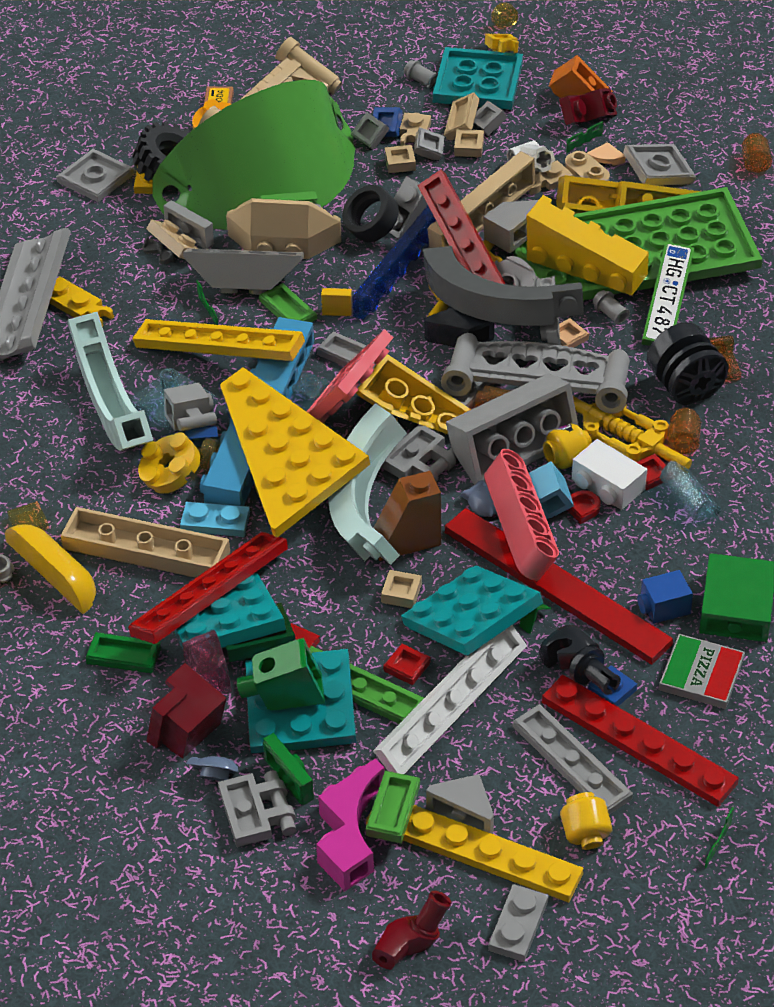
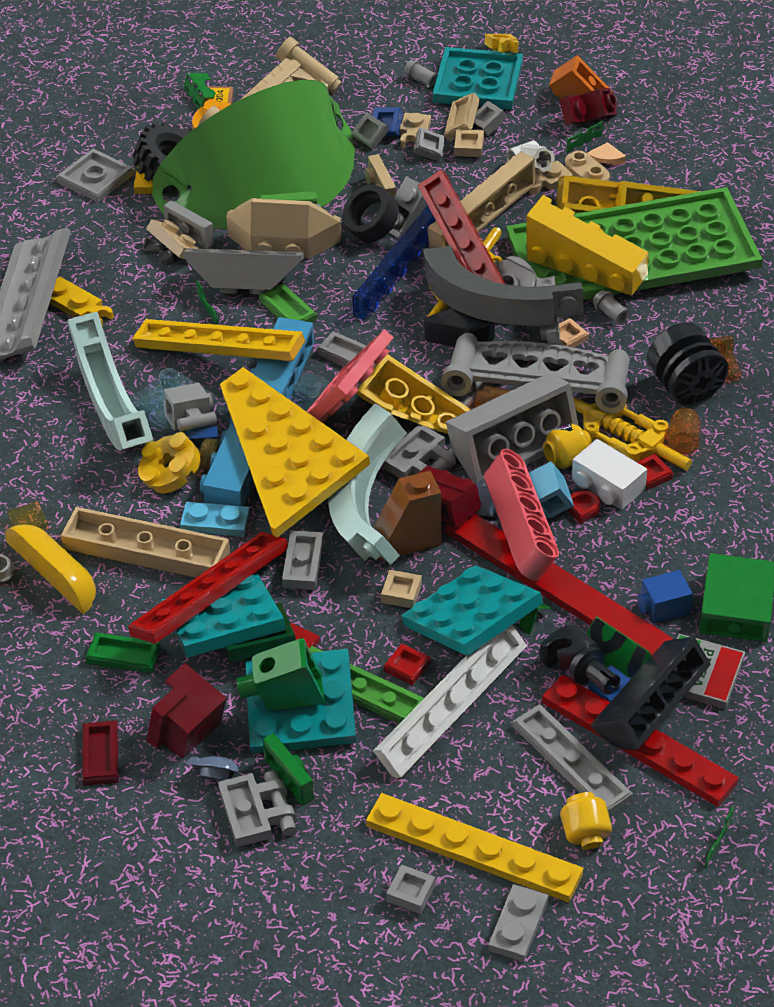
clear pink slope [182,630,232,695] -> none
dark pink arch [316,759,385,891] -> none
yellow tile [321,288,352,316] -> none
bright green tile [366,771,420,844] -> none
dark red arm [372,890,452,970] -> none
tan plate [385,145,416,173] -> none
light grey slope [426,774,494,834] -> none
light grey slope [483,200,538,253] -> none
clear yellow tile [491,2,518,29] -> none
light grey tile [623,144,696,186] -> none
tile [641,242,694,346] -> none
clear light blue brick [660,460,722,525] -> none
clear orange brick [741,133,772,173] -> none
none -> dark red tile [82,720,119,785]
none -> green piece [183,73,216,109]
none -> light grey plate [282,531,324,590]
none -> tan plate [365,154,396,198]
none -> light grey plate [386,864,436,914]
none -> dark red brick [417,466,481,527]
none -> slope [587,616,652,679]
none -> black brick [591,636,711,750]

